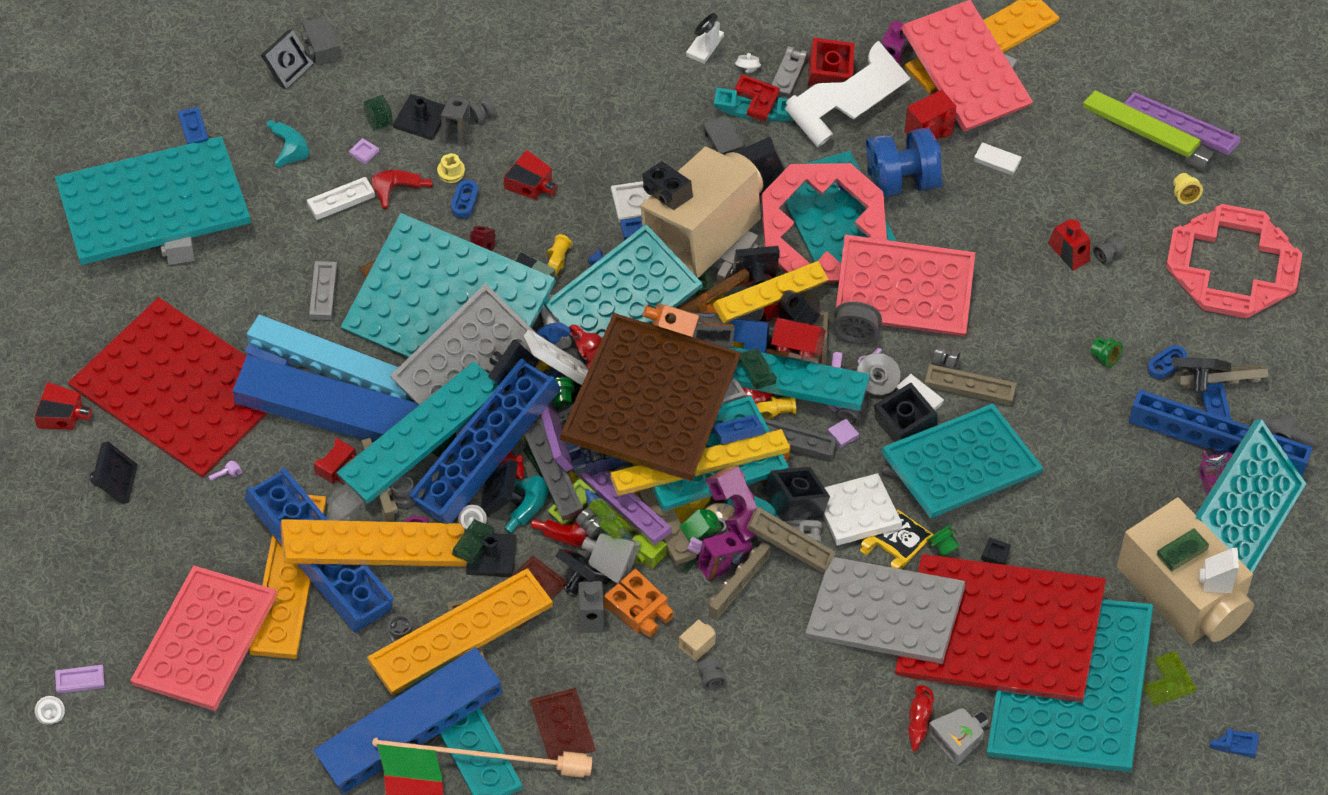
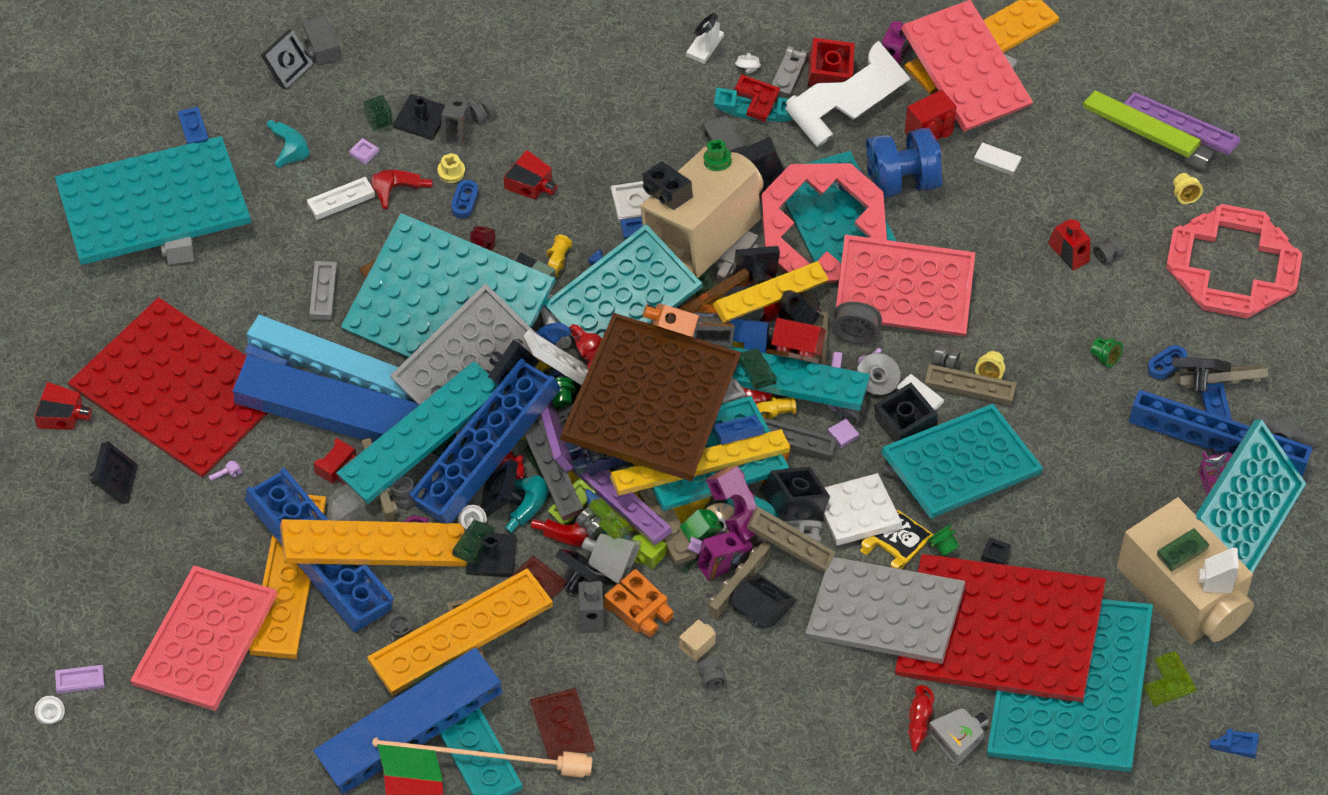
none -> green piece [703,139,732,171]
none -> black slope [729,575,797,628]
none -> light yellow piece [975,351,1005,379]

